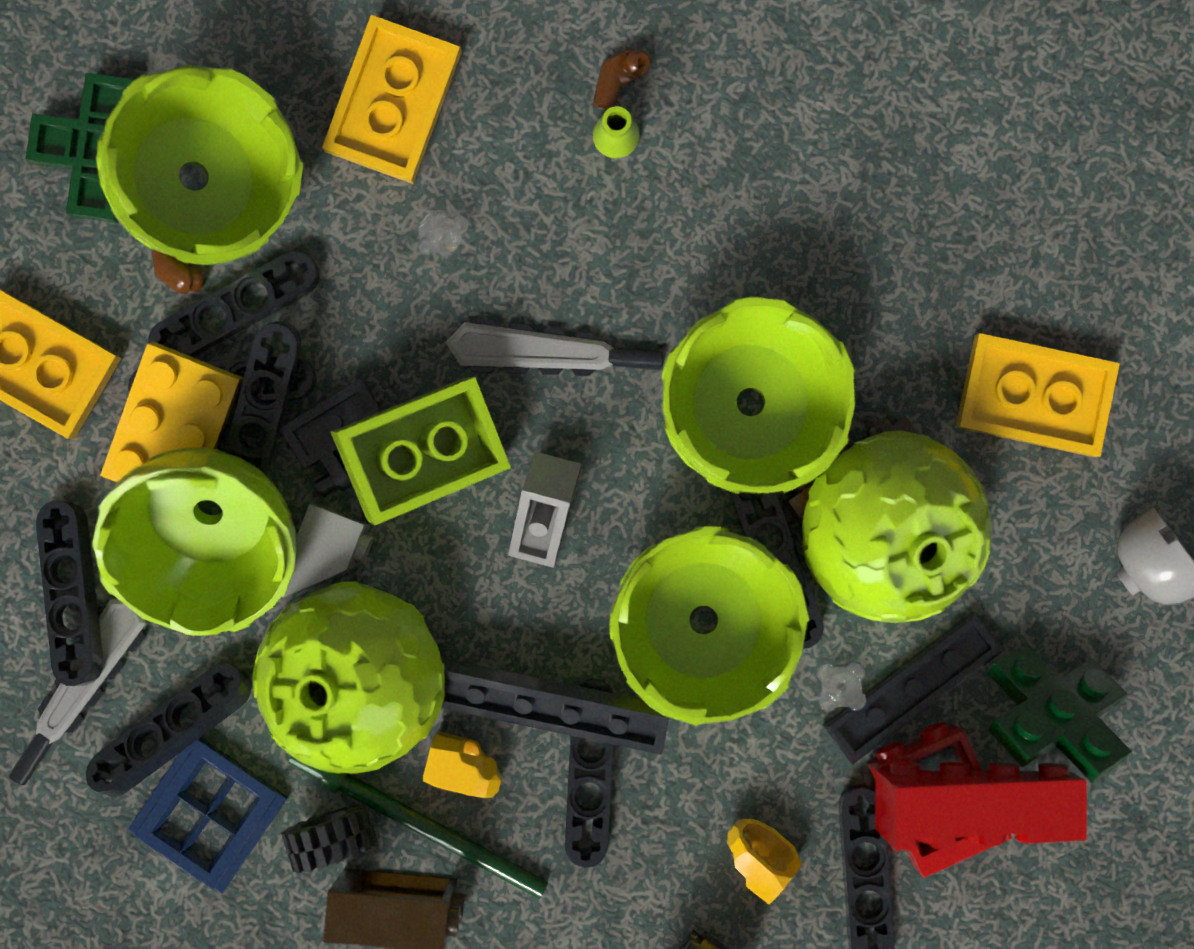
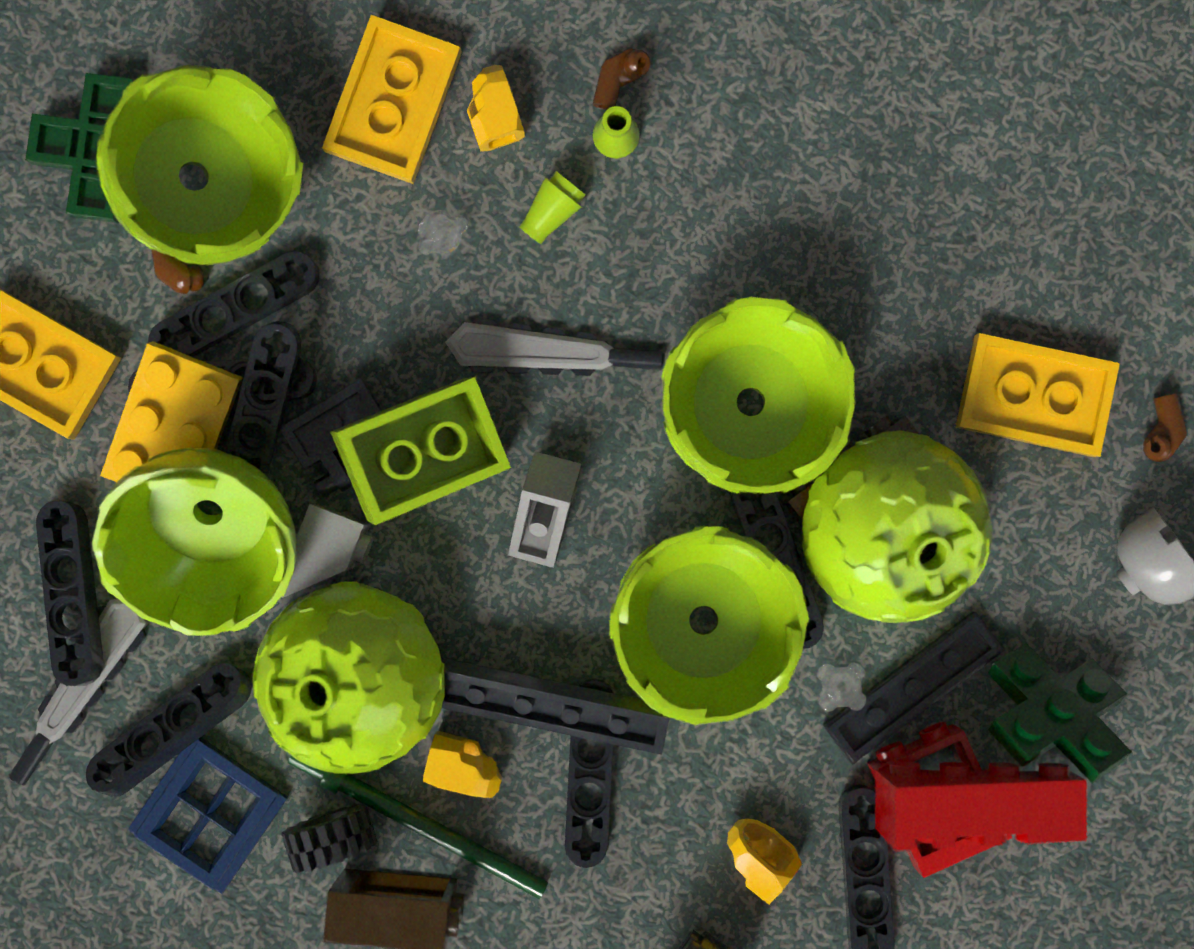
none -> yellow rock [467,65,525,152]
none -> lime cone [519,171,586,244]
none -> reddish brown arm [1143,393,1187,462]

